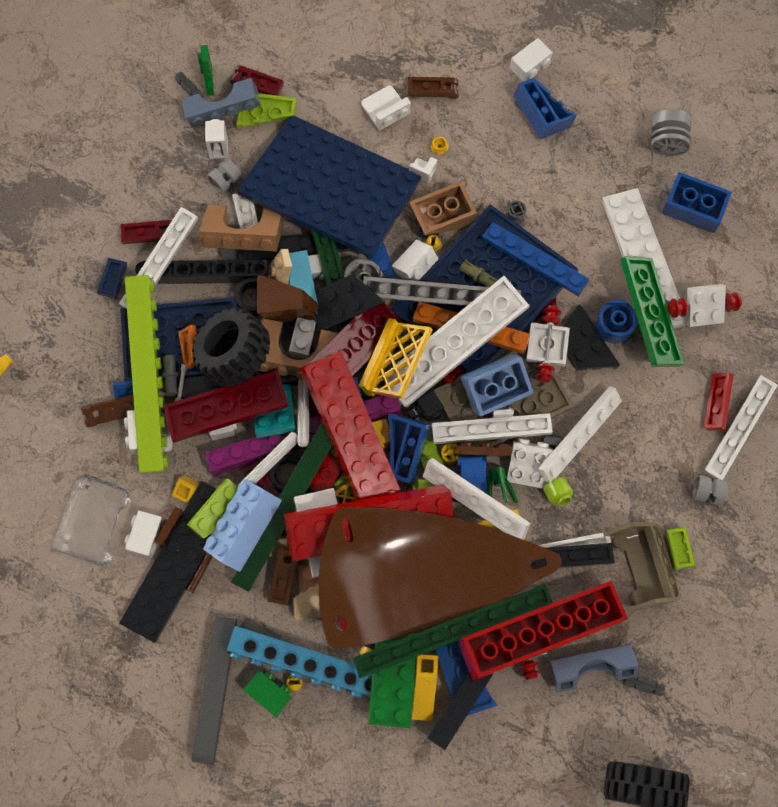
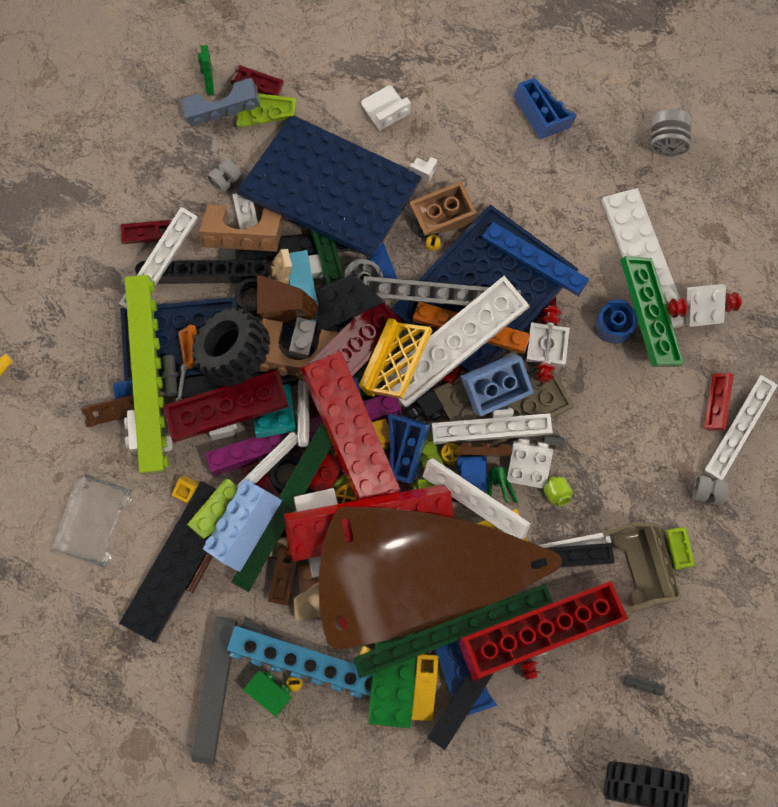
dark blue plate [97,258,128,299] -> none
white brick [124,510,164,559] -> none
reddish brown plate [155,506,183,548] -> none
dark grey axle [175,72,204,98] -> none
white brick [205,119,228,159] -> none
white brick [392,239,438,281] -> none
reddish brown plate [408,77,459,99] -> none
yellow plate [430,137,449,155] -> none
olive pin [460,260,498,287] -> none
dark grey wheel [506,201,526,225] -> none
white brick [509,38,553,82] -> none
white plate [538,386,622,483] -> none
sand blue arch [550,645,639,693] -> none
black wing [564,304,620,371] -> none
blue brick [662,172,732,233] -> none

